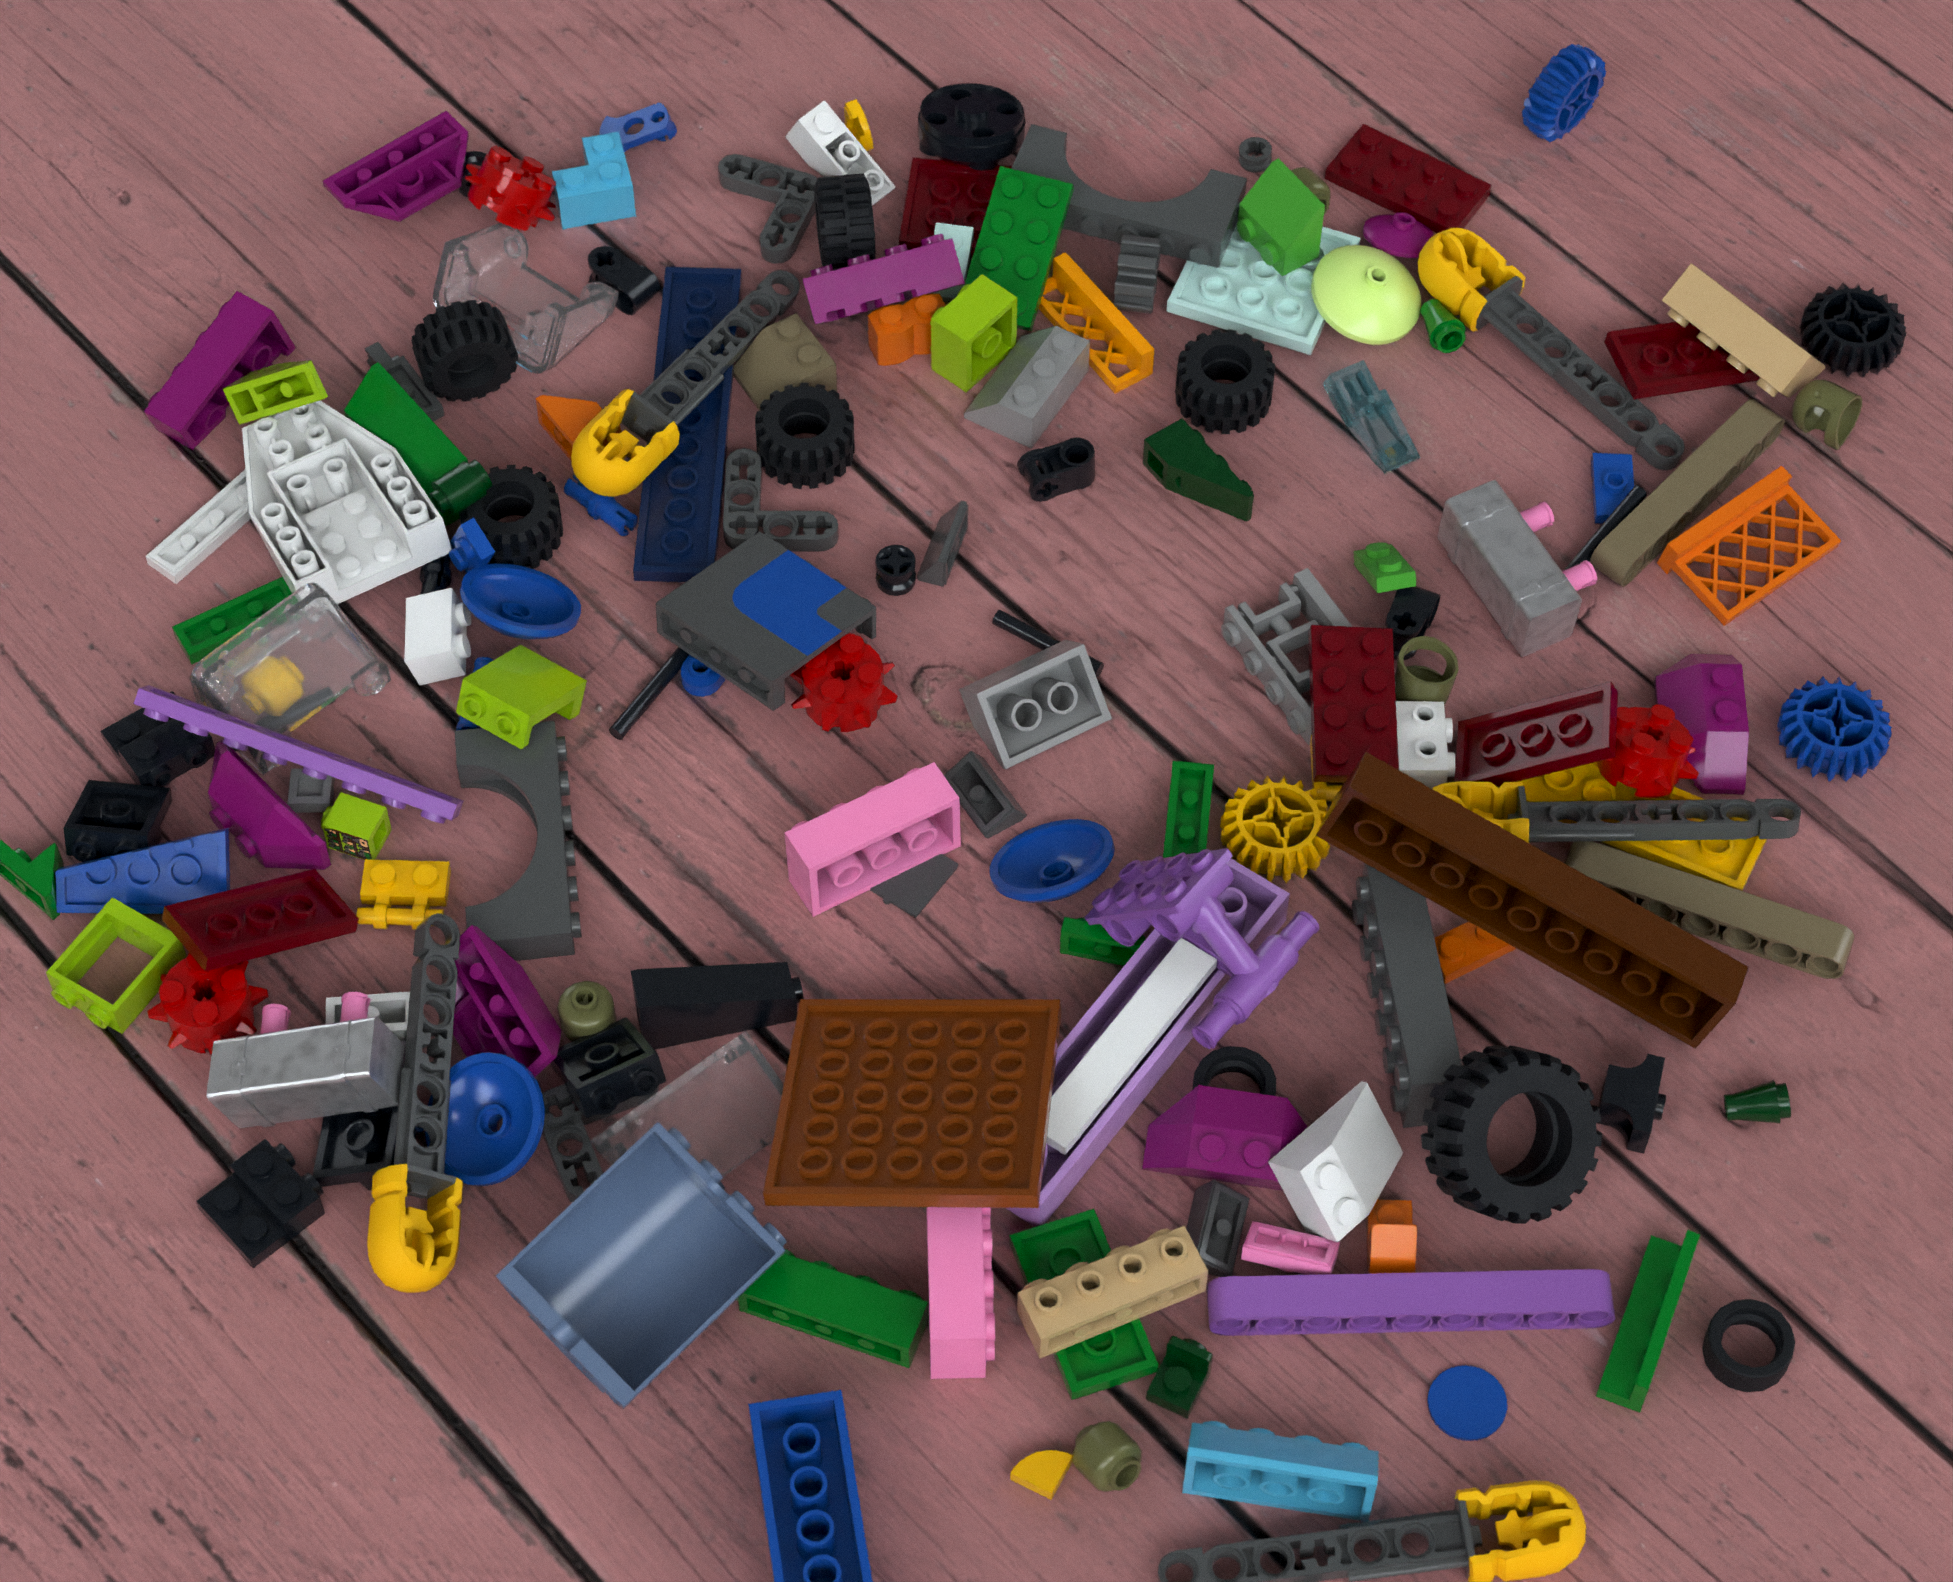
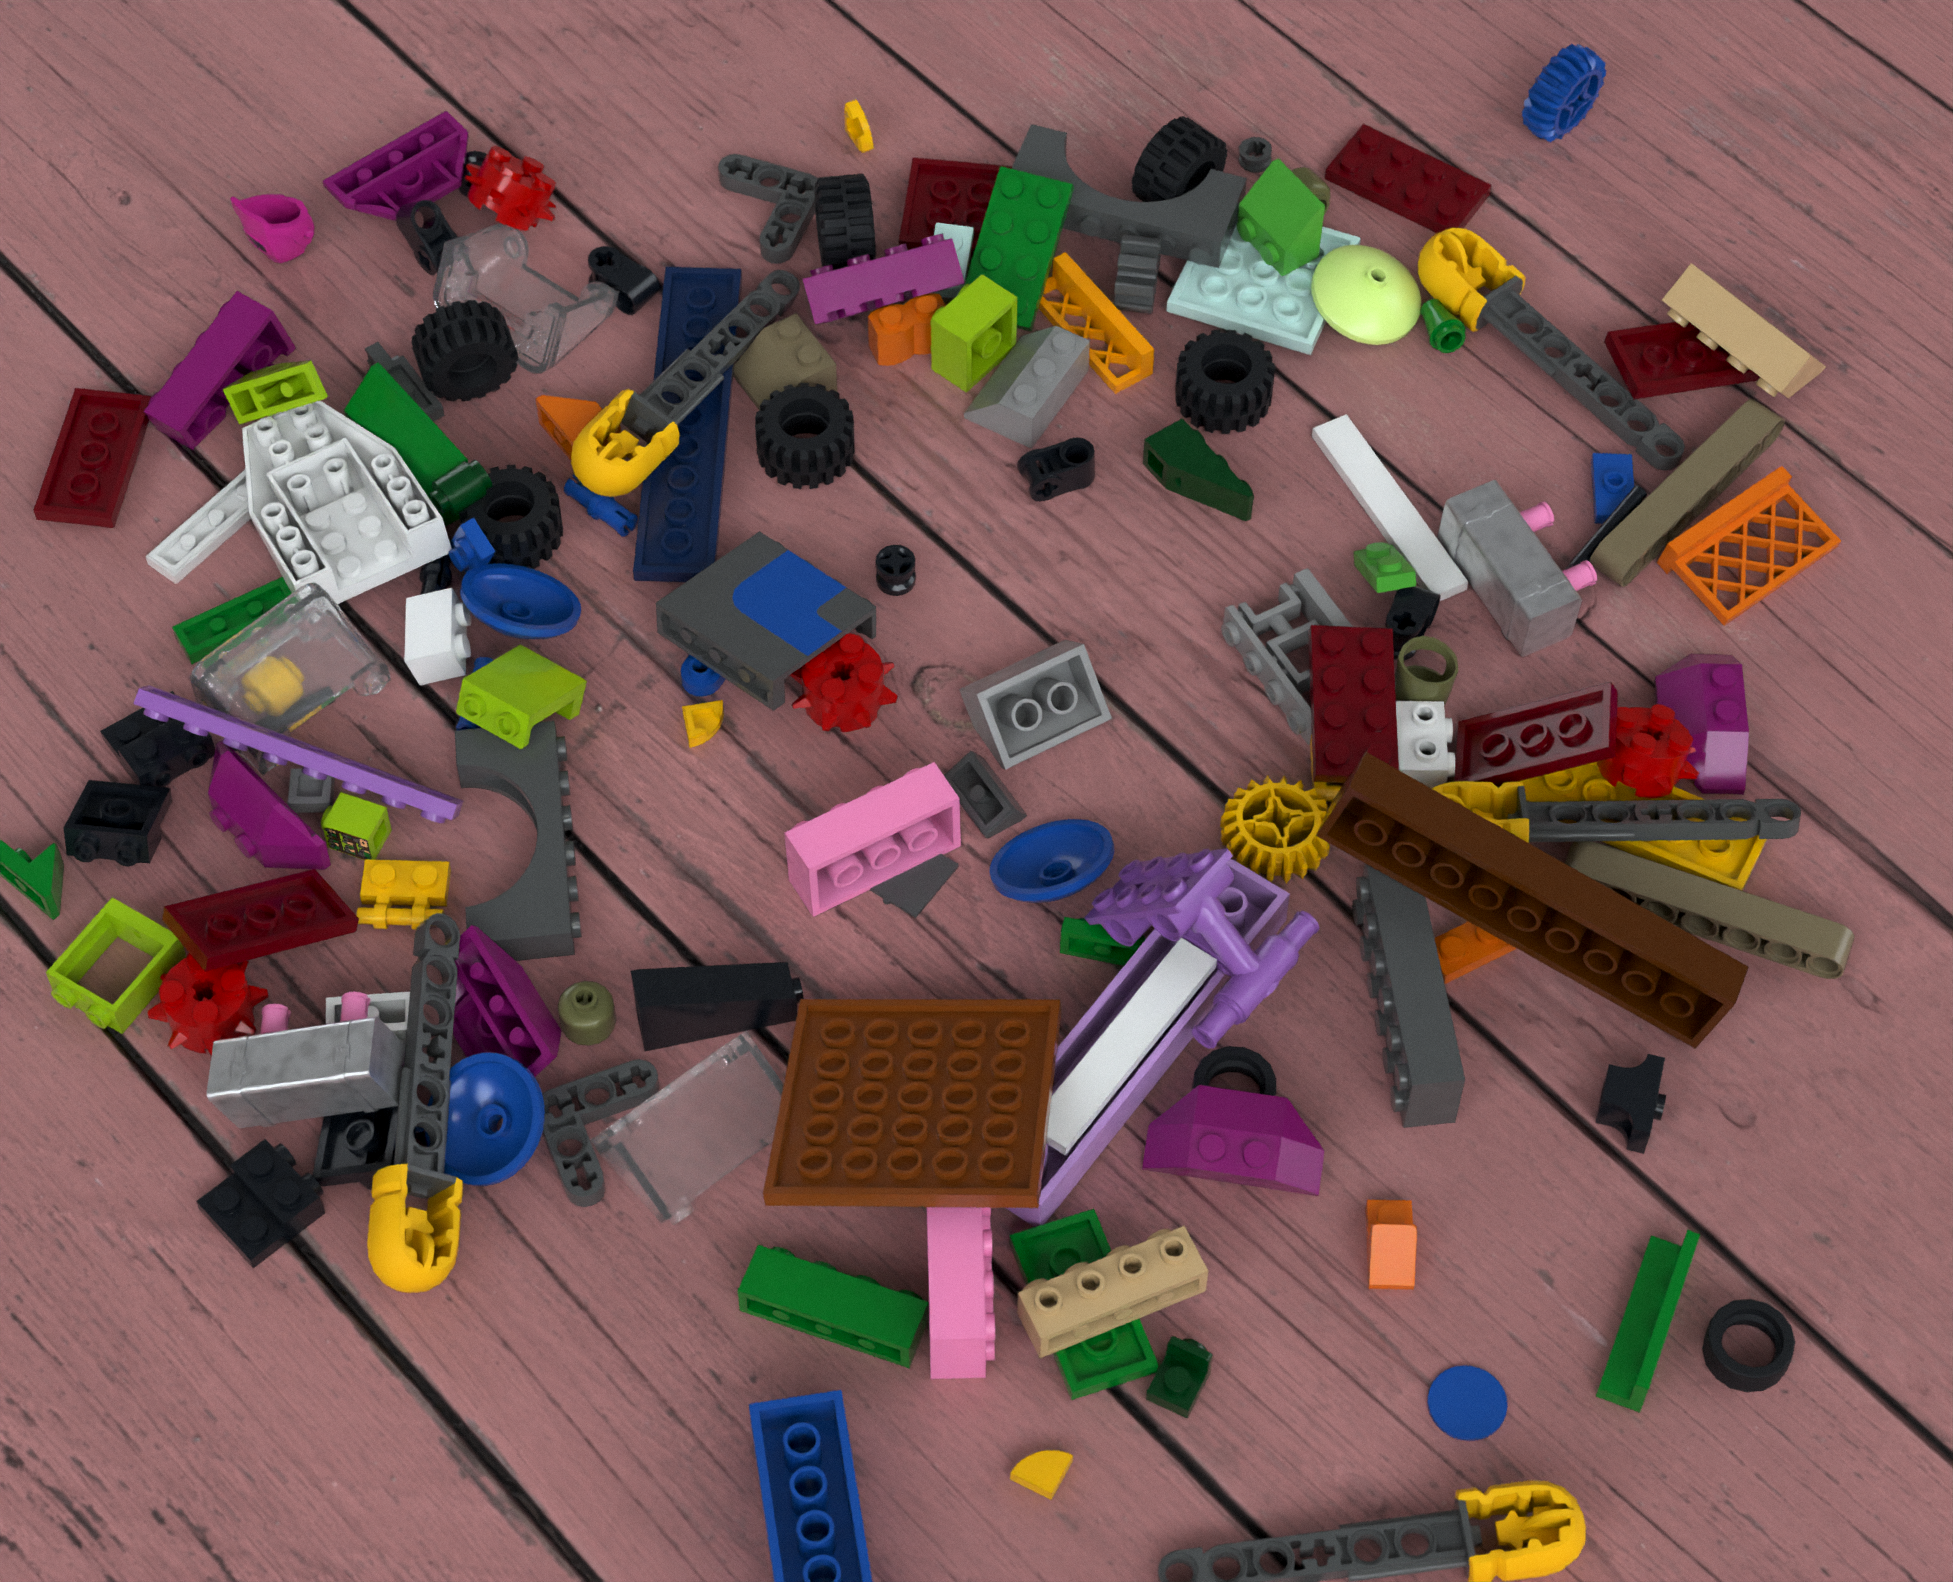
blue wing [55,828,230,914] -> none
sand blue cylinder [495,1122,787,1409] -> none
black plate [551,1017,667,1118] -> none
medium azure brick [552,132,636,229] -> none
blue piece [599,102,677,152] -> none
black bar [609,647,689,740] -> none
dark grey beam [723,448,839,552] -> none
white slope [785,100,896,206] -> none
black piece [917,83,1025,171] -> none
dark grey slope [917,500,968,587] -> none
black bar [992,610,1104,677] -> none
olive head [1073,1421,1142,1492] -> none
green plate [1163,761,1214,858] -> none
medium azure slope [1182,1421,1379,1521] -> none
dark grey slope [1186,1179,1250,1277] -> none
medium lavender beam [1207,1269,1615,1336] -> none
bright pink plate [1241,1221,1340,1275] -> none
white slope [1268,1081,1403,1242] -> none
clear light blue slope [1322,360,1420,474] -> none
magenta dish [1362,213,1435,258] -> none
black tyre [1421,1045,1602,1224] -> none
dark green cone [1724,1080,1791,1124] -> none
blue gear [1777,676,1892,782] -> none
olive helmet [1792,380,1863,450] -> none
black gear [1800,283,1906,378] -> none
none -> dark red plate [33,388,152,528]
none -> dark pink helmet [230,194,314,264]
none -> black piece [396,200,465,276]
none -> yellow tile [682,700,724,748]
none -> black tyre [1132,116,1227,202]
none -> white tile [1312,414,1469,601]

